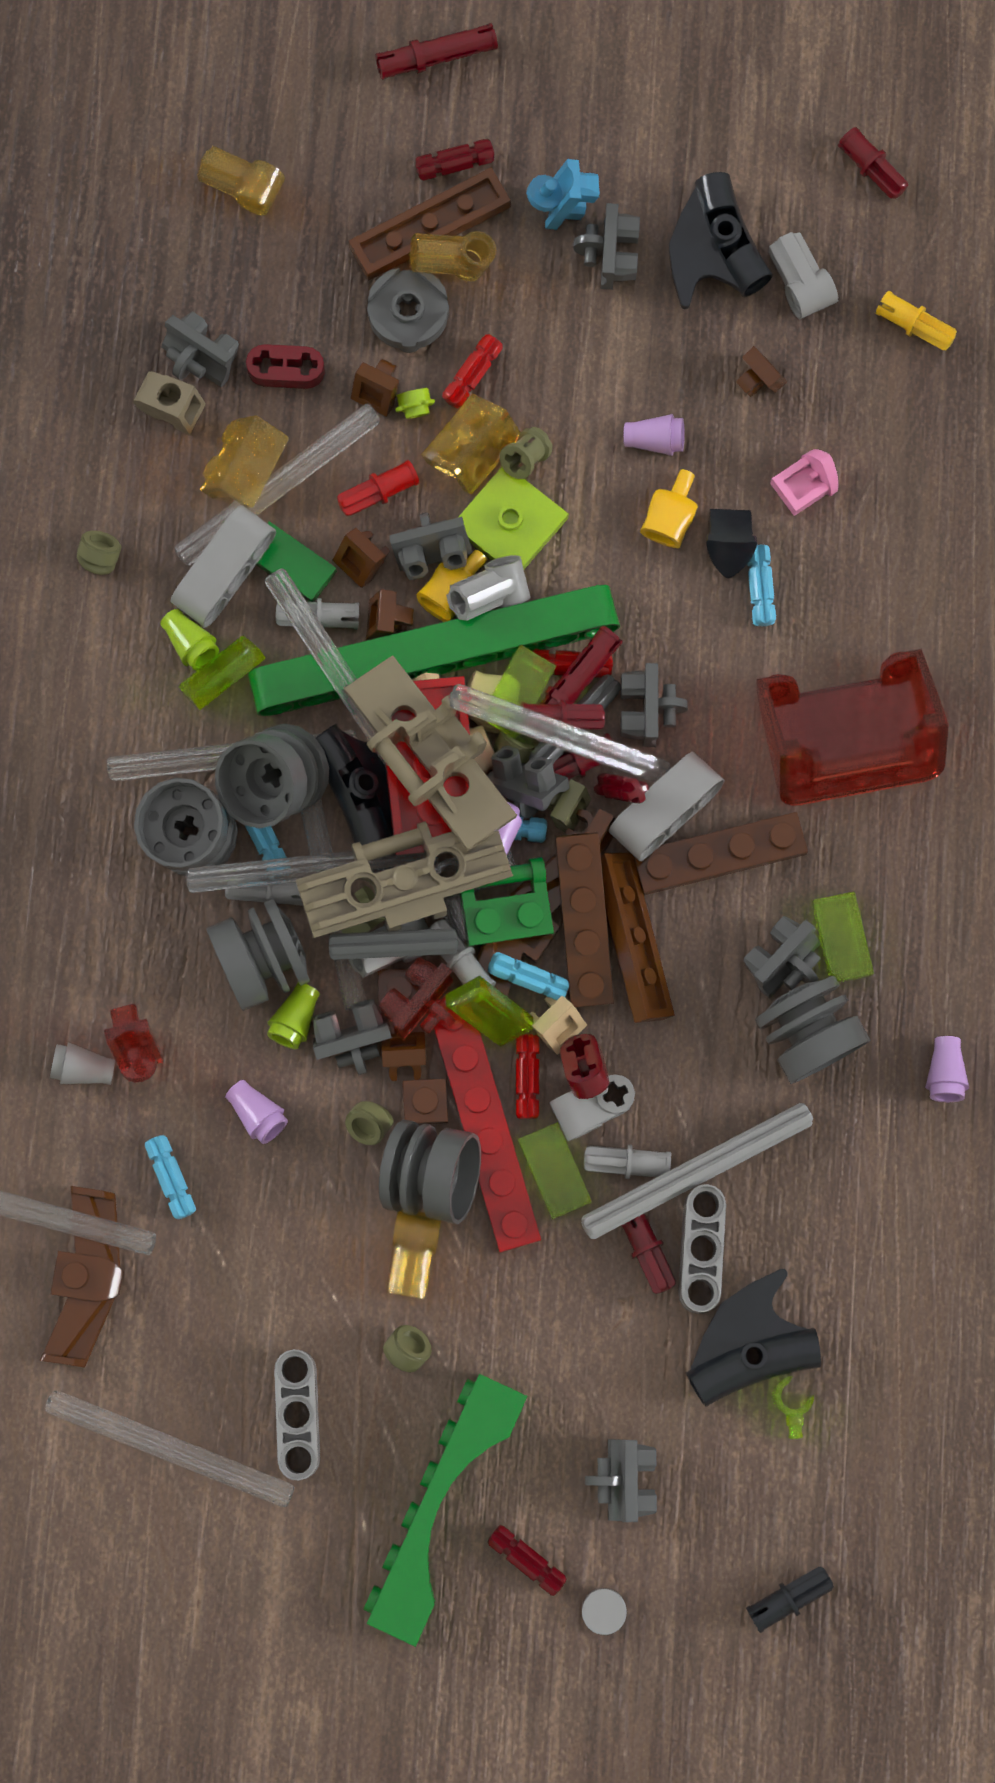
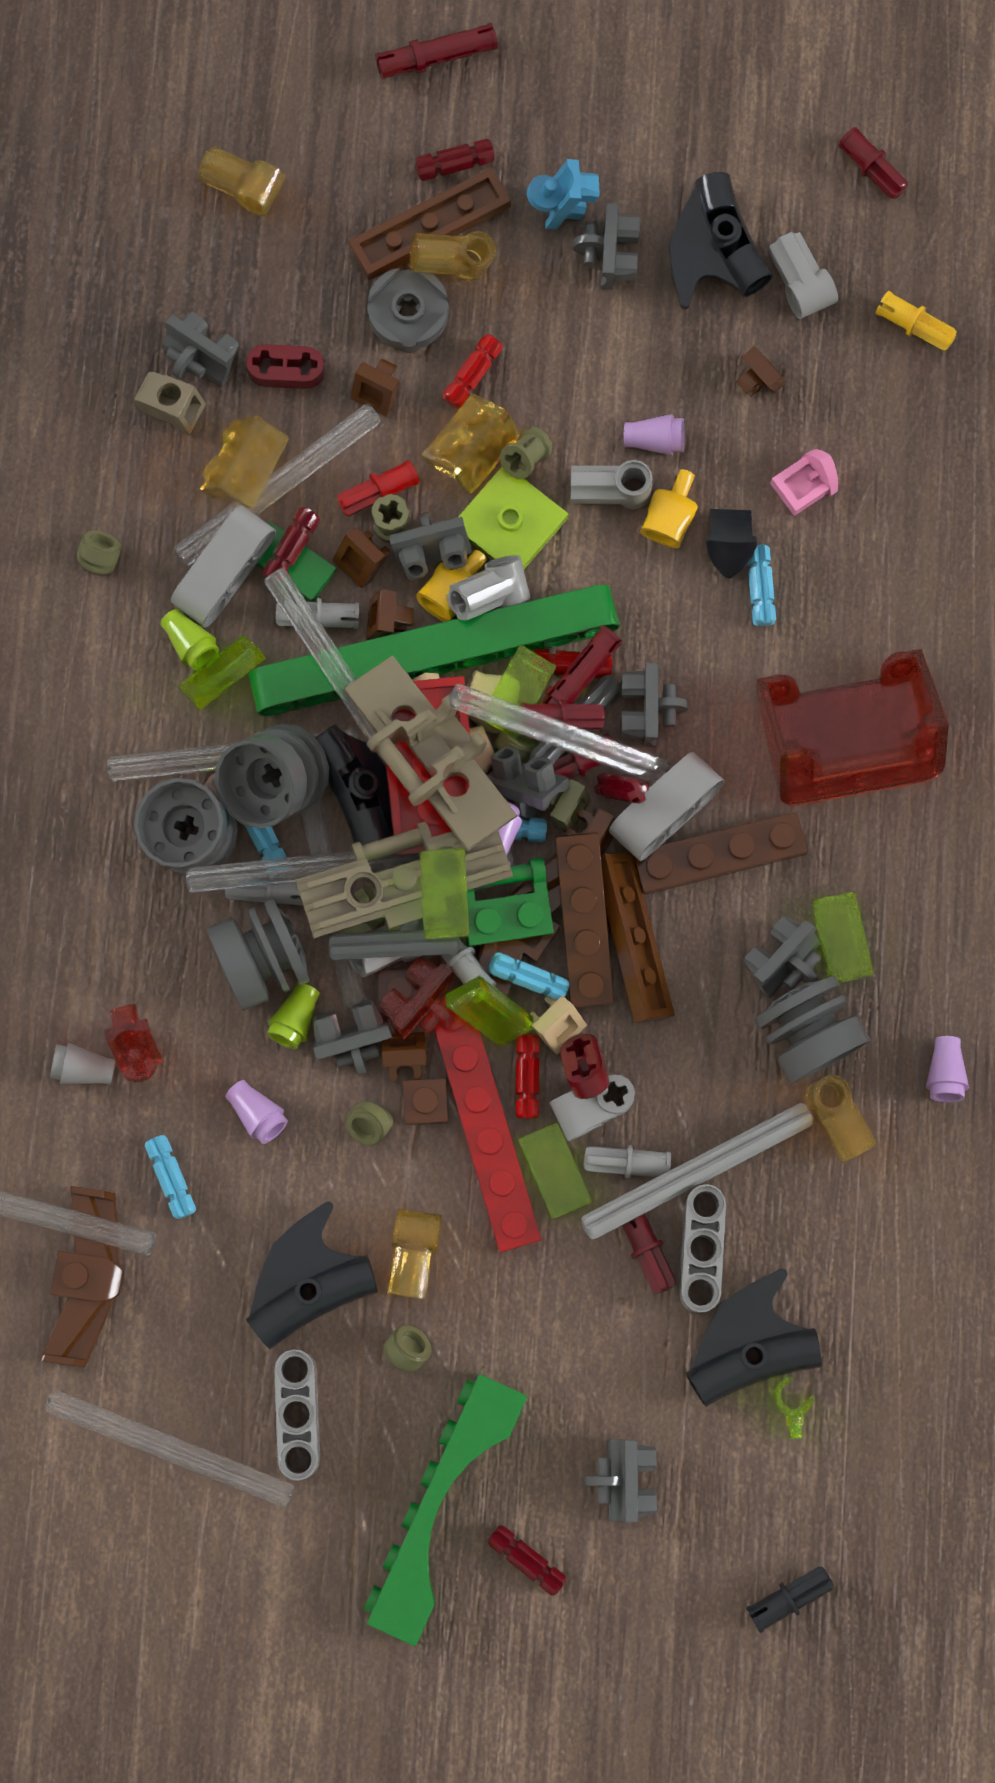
dark grey wheel [379,1119,481,1224] -> none
lime plate [395,388,435,419] -> none
light grey tile [582,1588,627,1635] -> none
none -> black pin [246,1201,378,1350]
none -> dark red axle [262,507,320,585]
none -> olive bush [371,494,410,543]
none -> clear neon green tile [419,848,470,939]
none -> light grey piece [571,460,652,510]
none -> clear yellow piece [806,1075,877,1162]

